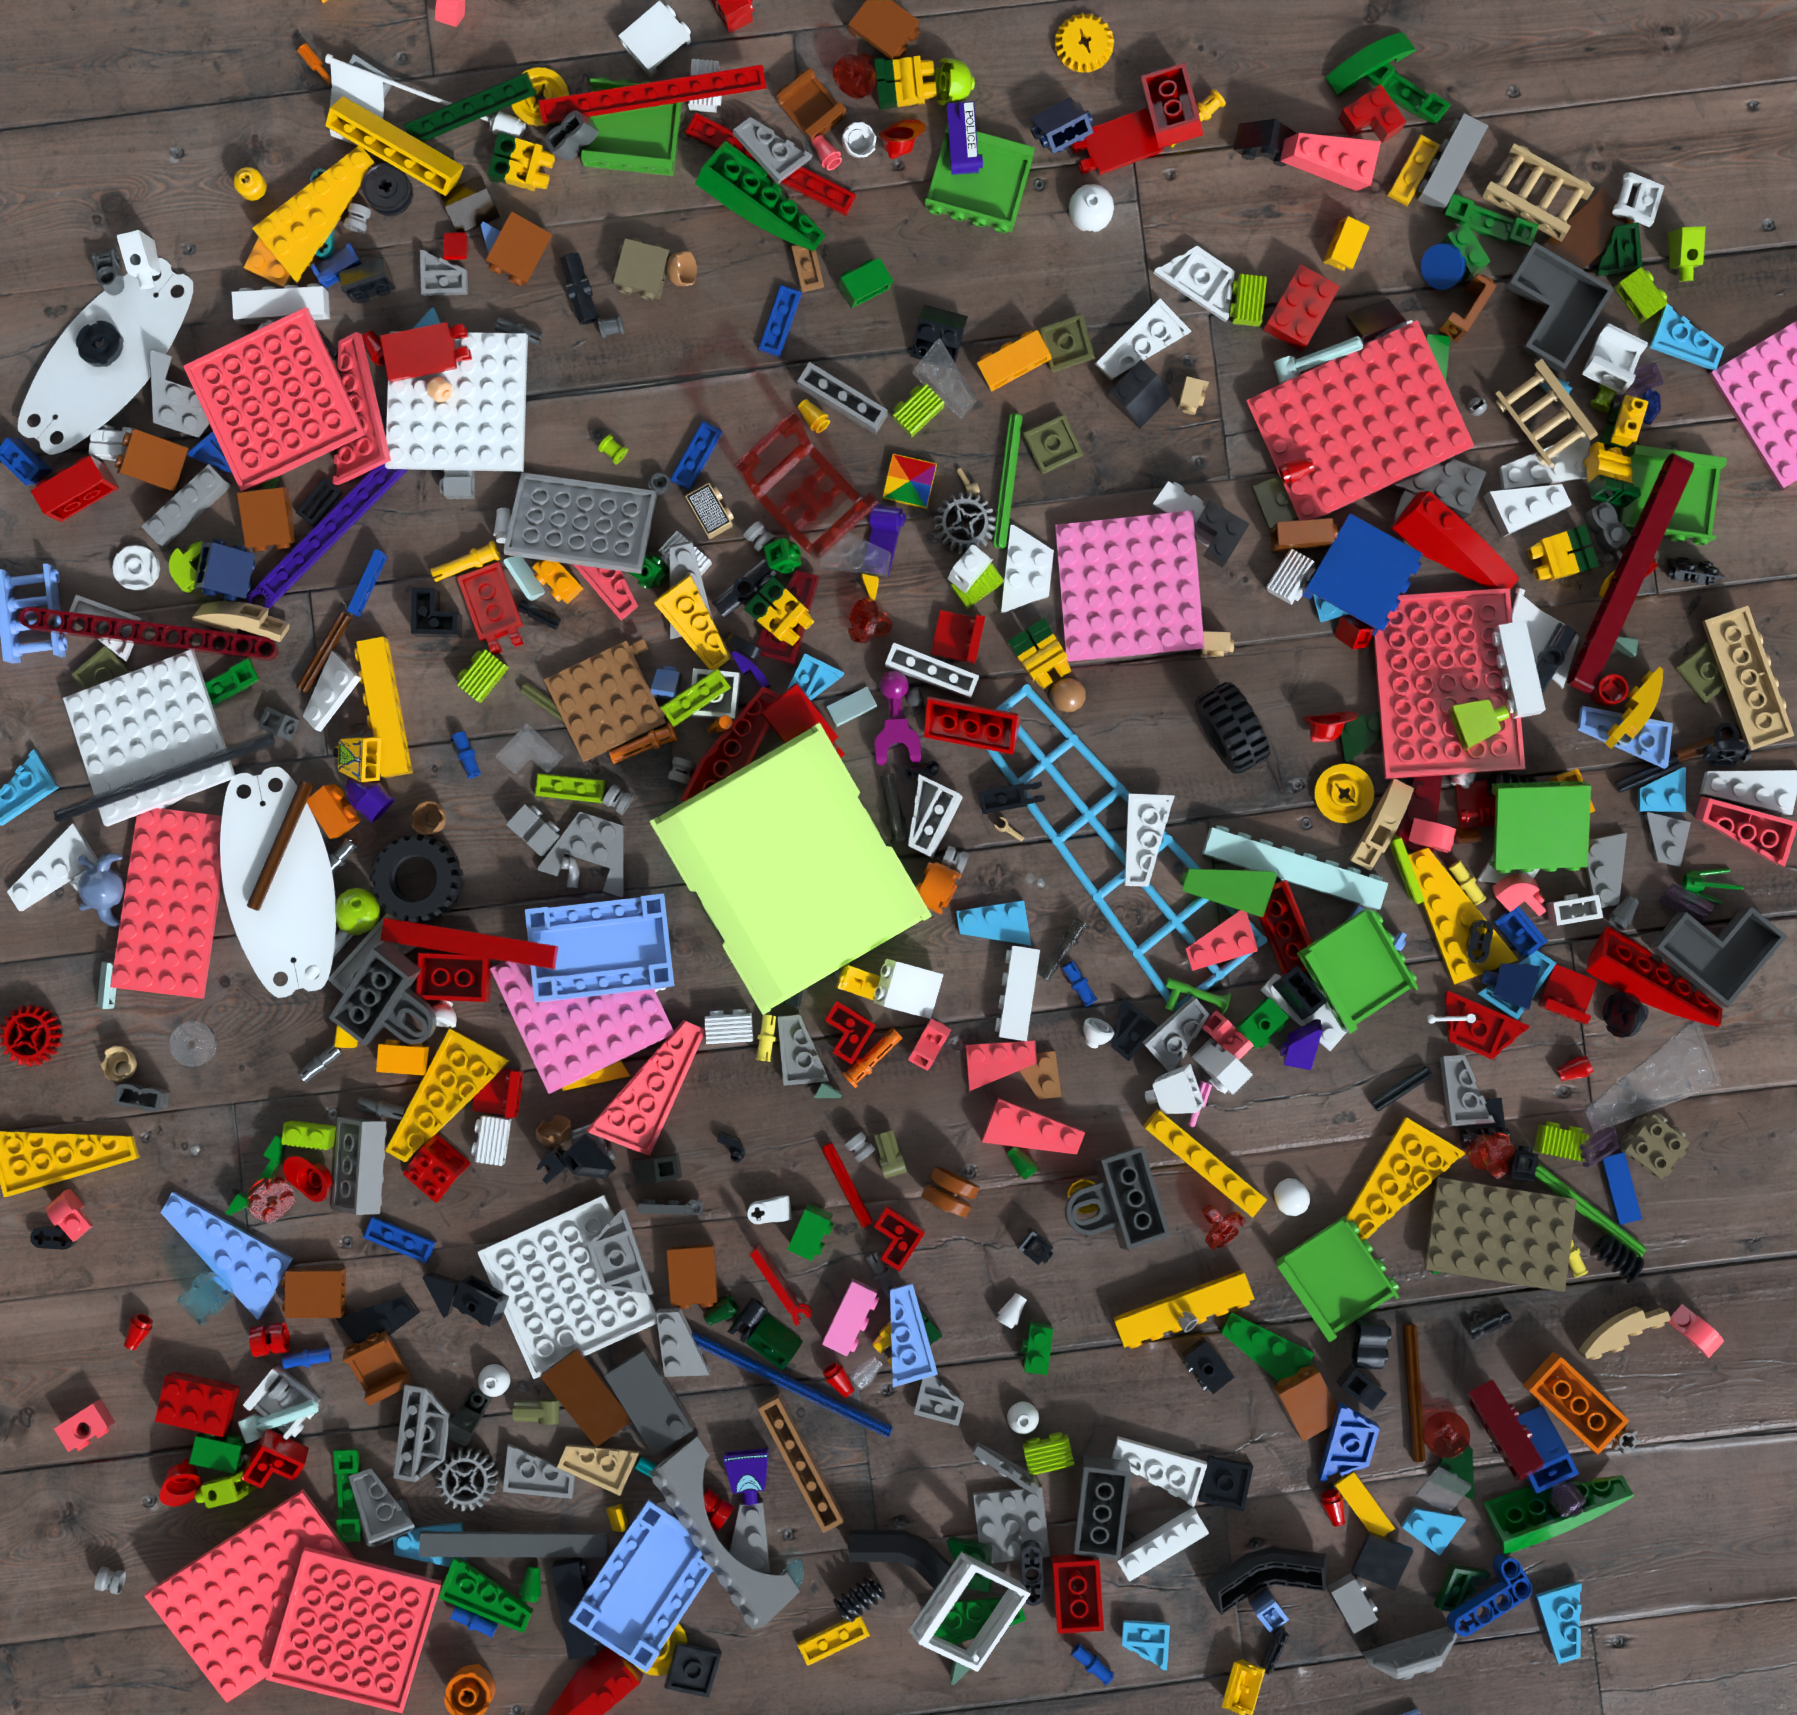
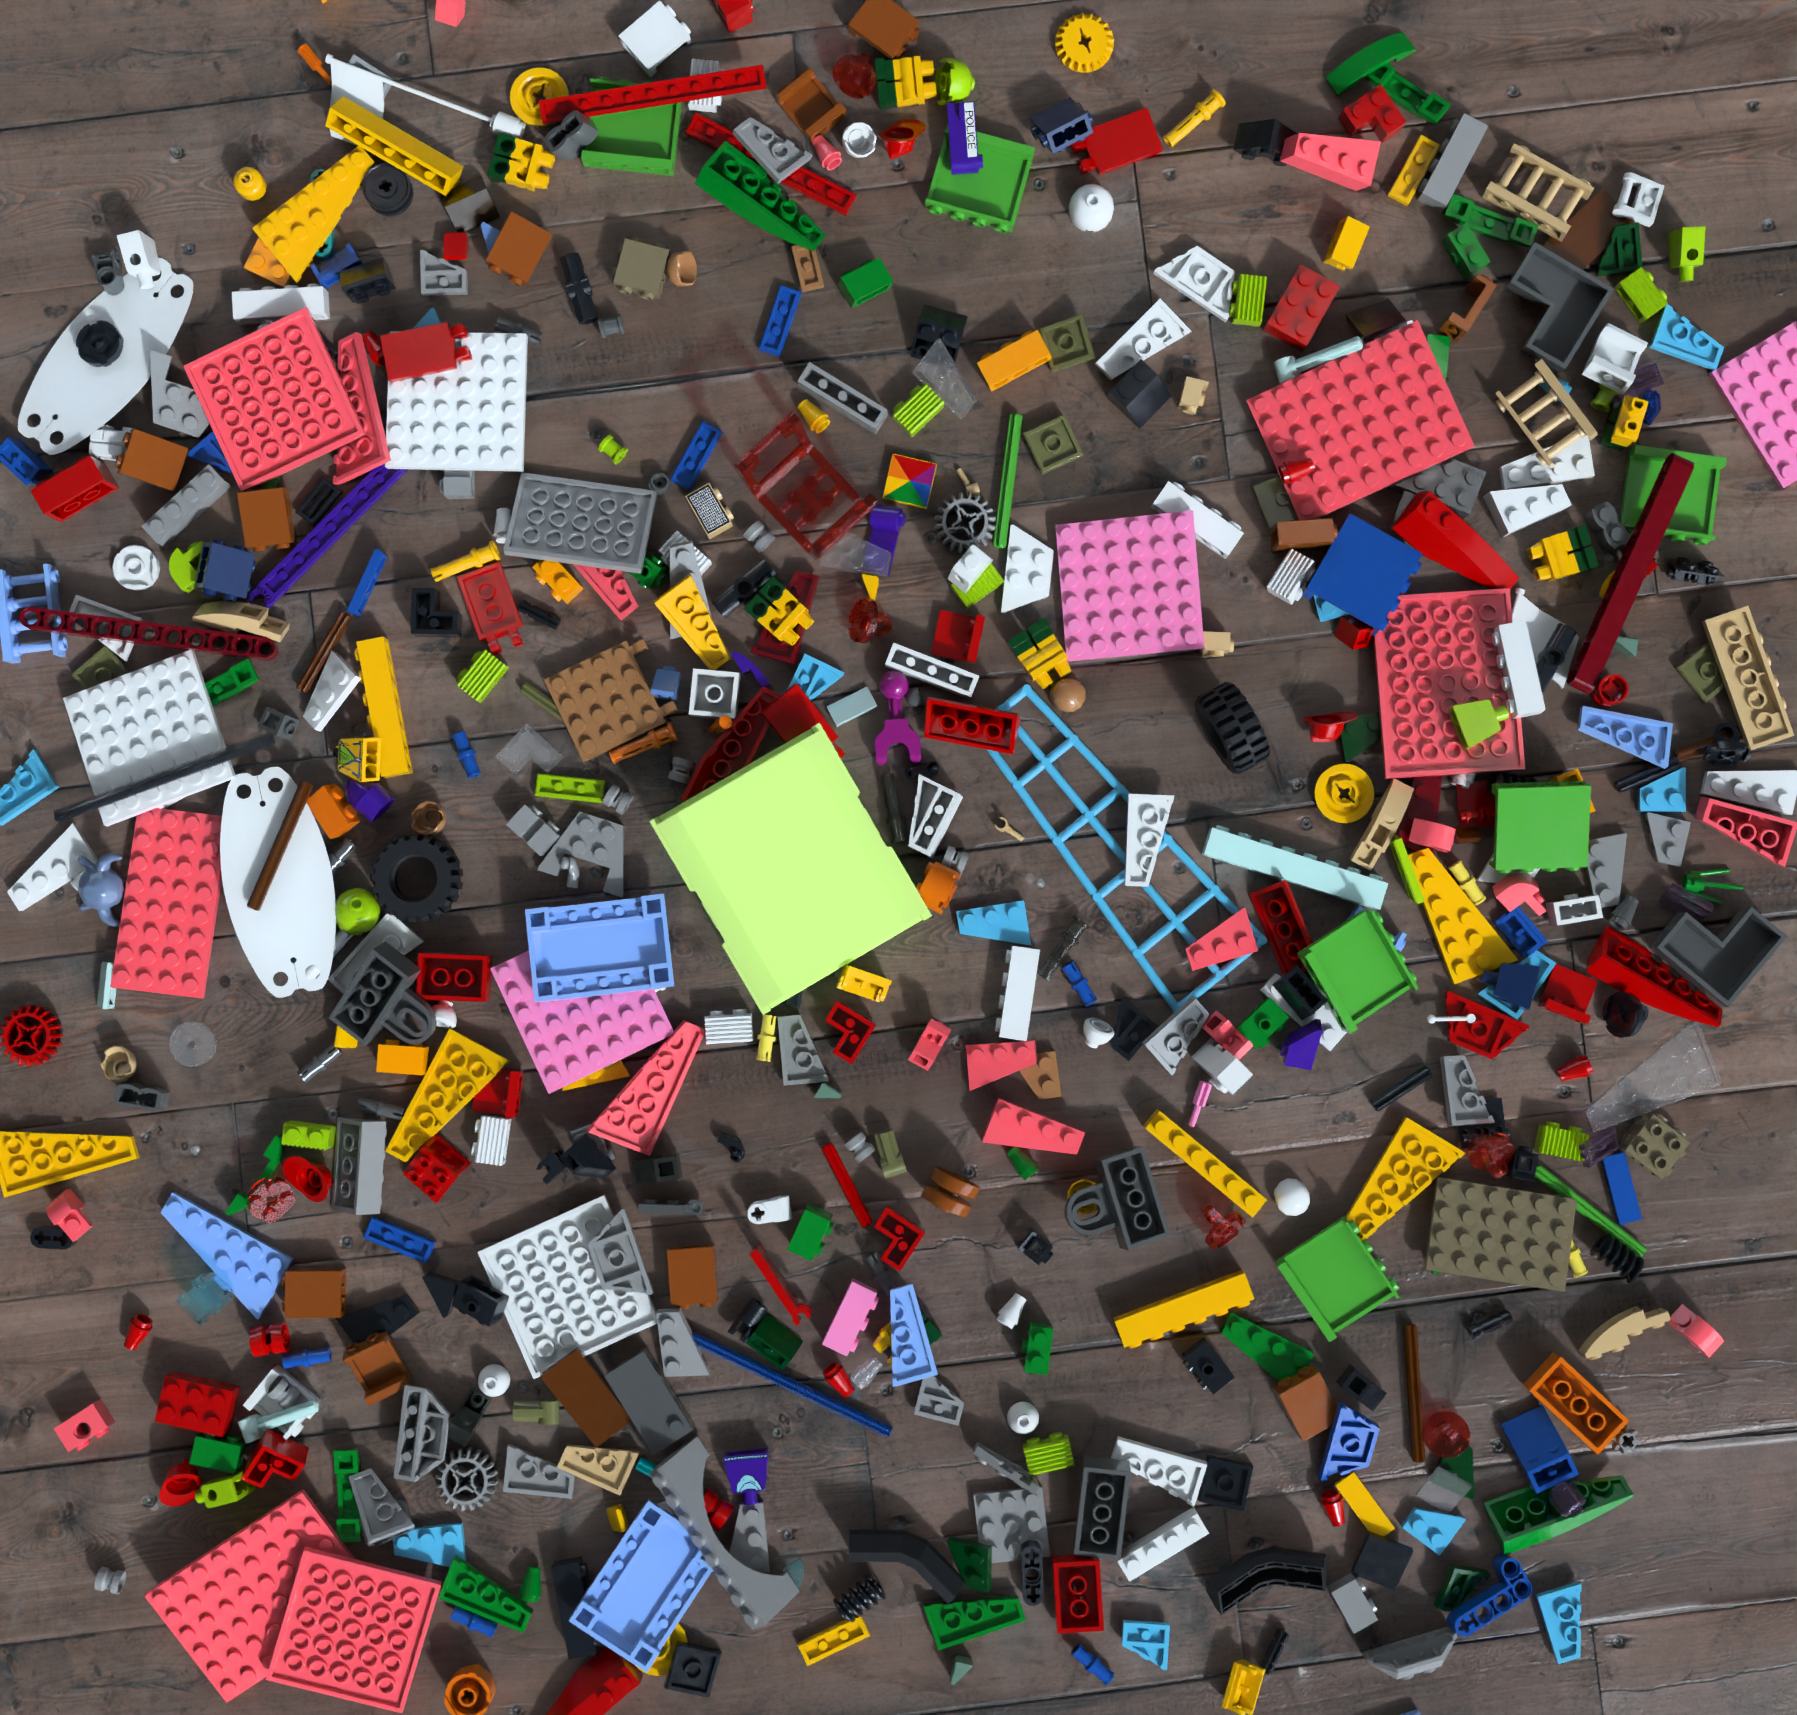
light grey wheel [343,203,372,234] -> none
red tile [380,918,559,969] -> none
dark green tile [403,72,537,143] -> none
dark grey tile [419,1531,608,1558] -> none
light nougat piece [427,377,452,403] -> none
light aqua slope [504,556,545,601] -> none
medium nougat hair [536,1115,571,1148] -> none
lime tile [660,668,731,727] -> none
dark green cone [703,1295,739,1326] -> none
black beam [723,631,762,661] -> none
medium nougat brick [758,1392,844,1533] -> none
green brick [764,538,802,573] -> none
orange pin [841,1028,903,1088] -> none
white panel [874,959,943,1019] -> none
white window [908,1552,1030,1672] -> none
black hinge [978,781,1045,814] -> none
red brick [1141,63,1203,149] -> none
white torso [1145,1064,1204,1114] -> none
bright green piece [1165,977,1231,1015] -> none
light grey hinge [1178,1311,1198,1332] -> none
bright green slope [1180,869,1278,917] -> none
black brick [1195,501,1249,568] -> none
medium blue slope [1249,1590,1289,1633] -> none
black brick [1351,1318,1392,1370] -> none
blue tile [1421,243,1466,290] -> none
black beam [1465,920,1493,963] -> none
dark red brick [1466,1379,1545,1482] -> none
light grey hinge [1467,397,1487,416] -> none
hips [1583,442,1641,507] -> none
yellow slope [1604,666,1663,749] -> none

